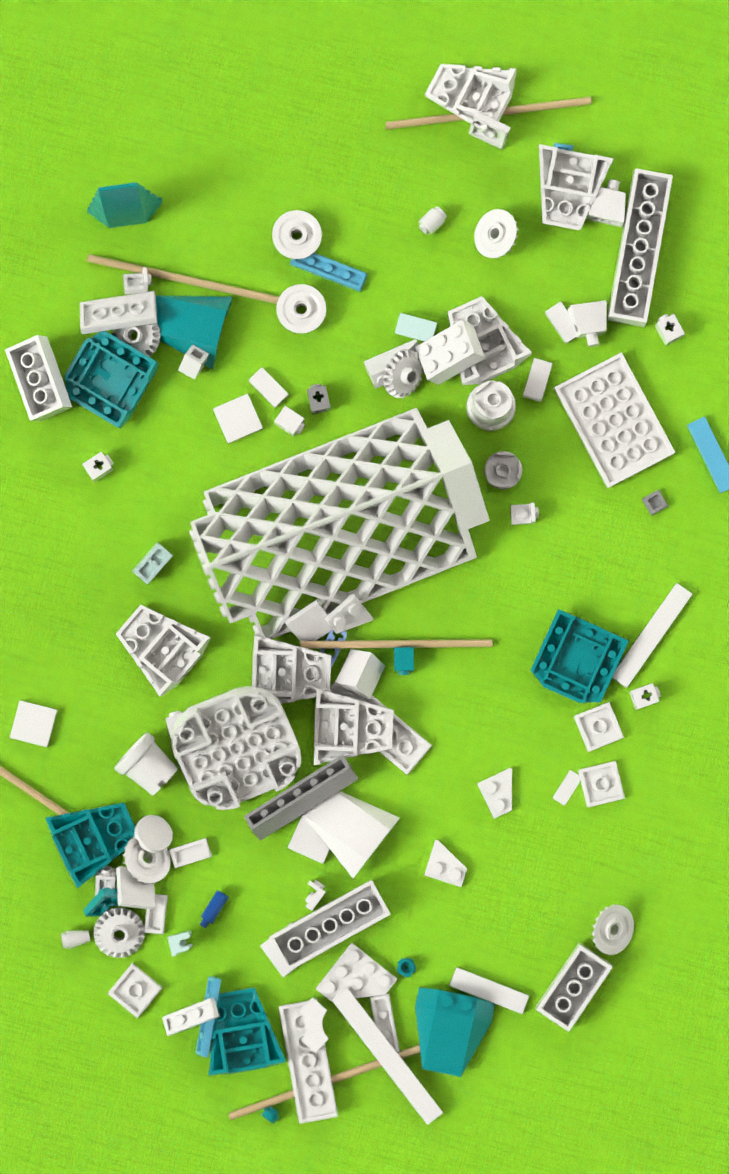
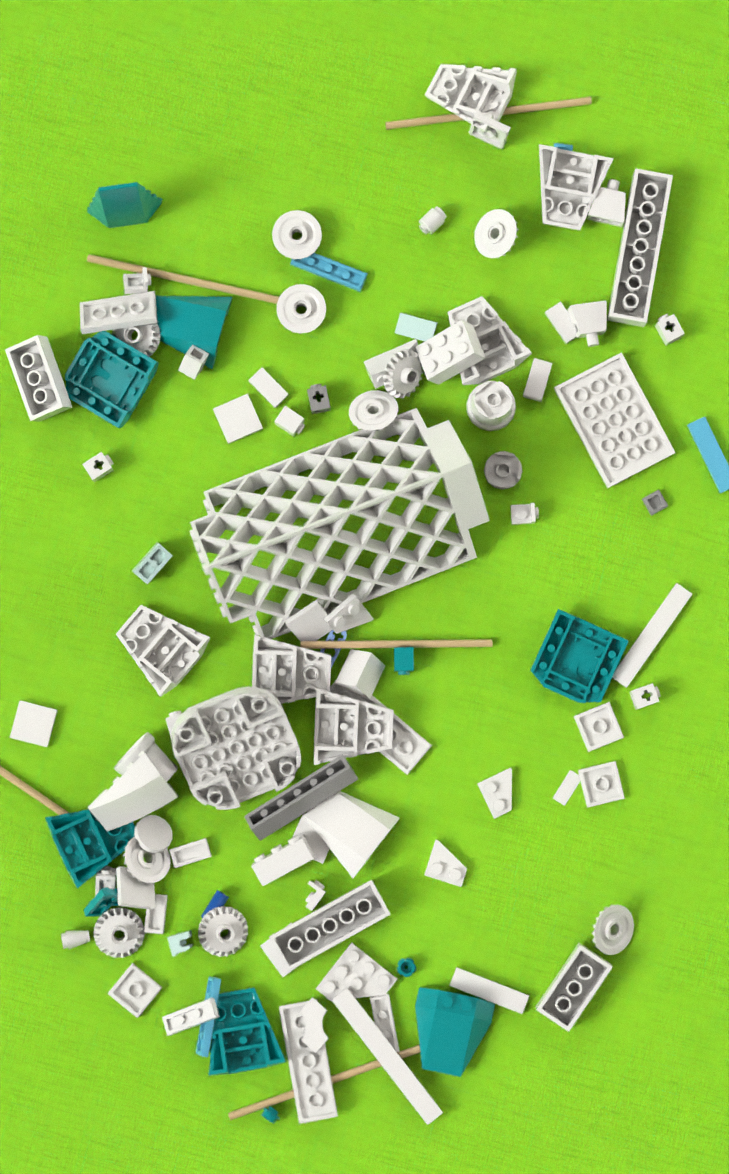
none -> white wedge [88,751,179,831]
none -> white gear [198,906,248,957]
none -> white brick [251,835,315,886]
none -> white gear [349,390,399,433]

